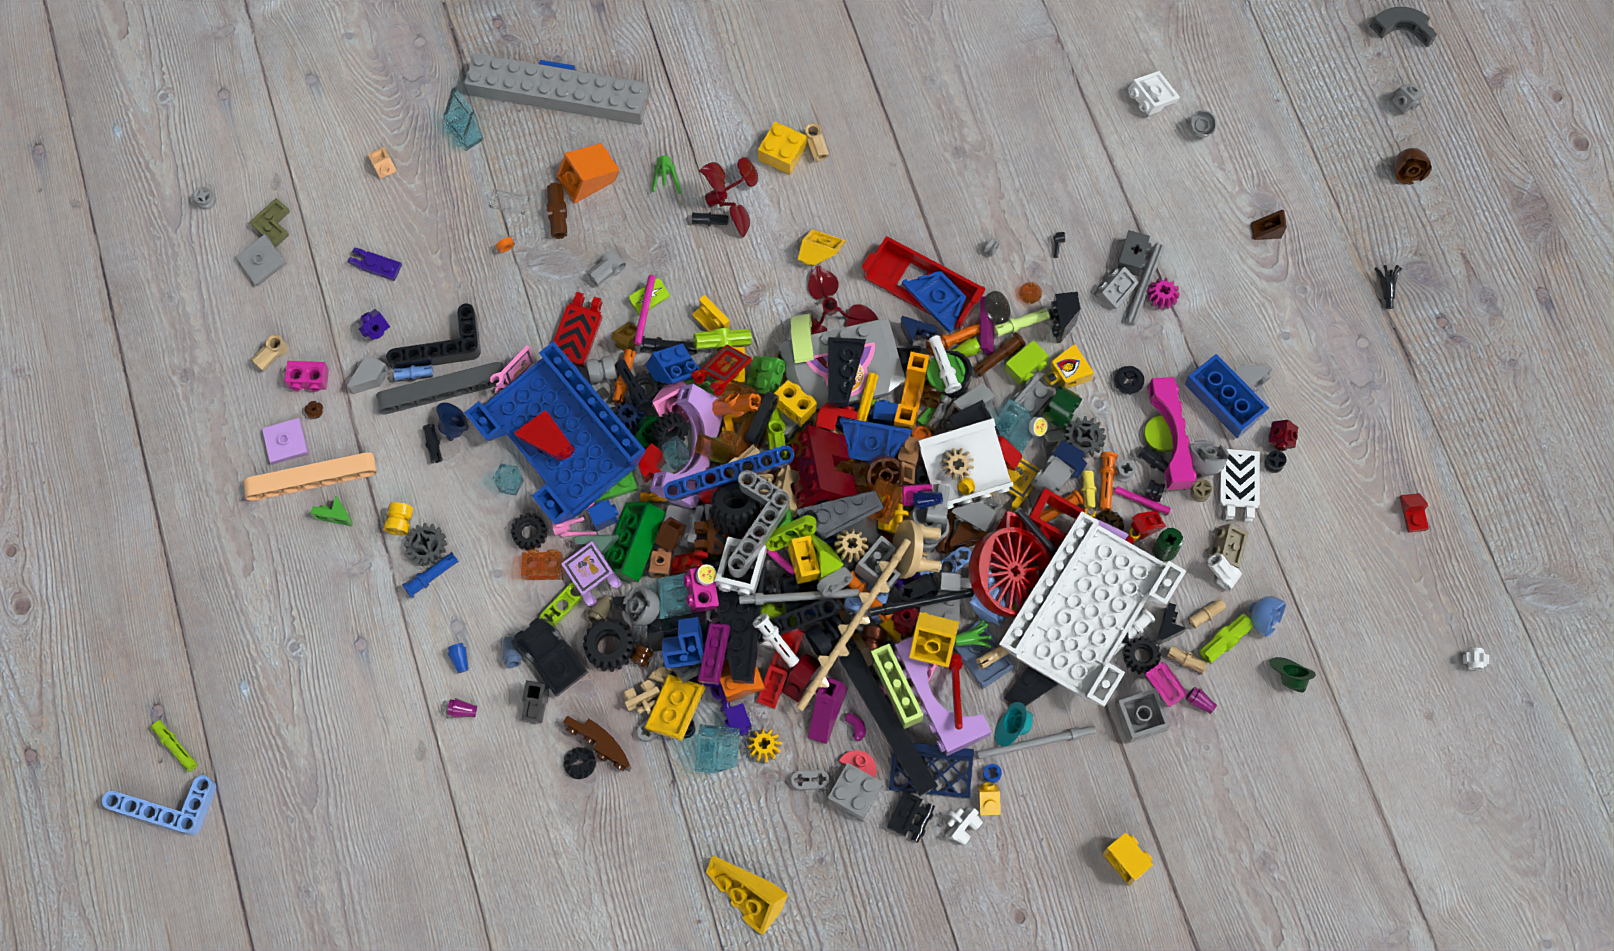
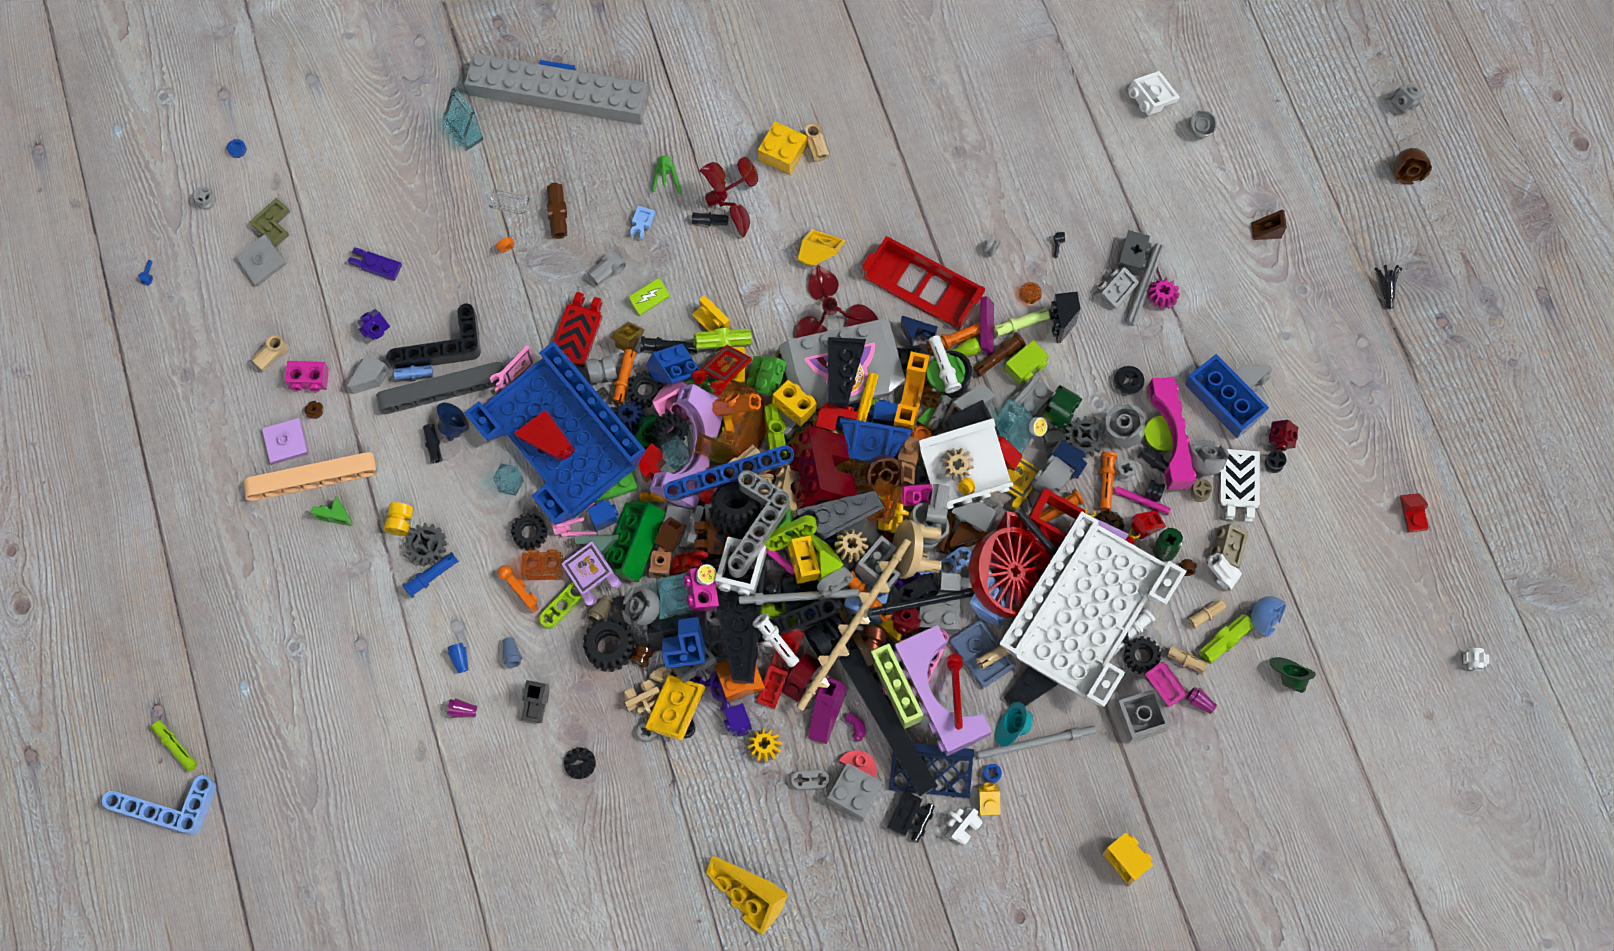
light nougat bracket [368,147,396,178] -> none
black bracket [511,618,588,697] -> none
orange slope [556,143,620,203] -> none
reddish brown slope [563,716,632,772] -> none
black pin [615,360,652,412] -> none
dark pink bar [634,275,656,345] -> none
clear light blue slope [695,724,740,773] -> none
magenta tile [698,623,730,684] -> none
black beam [745,391,779,446] -> none
yellowish green slope [791,313,814,363] -> none
blue wing [902,271,966,334] -> none
yellow piece [909,612,959,668] -> none
clear blue cone [913,491,943,510] -> none
bright green piece [954,620,991,648] -> none
clear smoke wheel [984,291,1011,324] -> none
yellow torso [1045,344,1094,389] -> none
light yellow axle [1081,471,1097,509] -> none
black slope [1156,603,1186,645] -> none
dark grey arch [1370,7,1437,47] -> none
none -> blue hand [139,260,153,285]
none -> blue tile [227,139,247,158]
none -> orange plate [497,565,539,613]
none -> light blue plate [630,206,656,240]
none -> light grey brick [1105,404,1146,449]
none -> reddish brown plate [1178,559,1197,576]

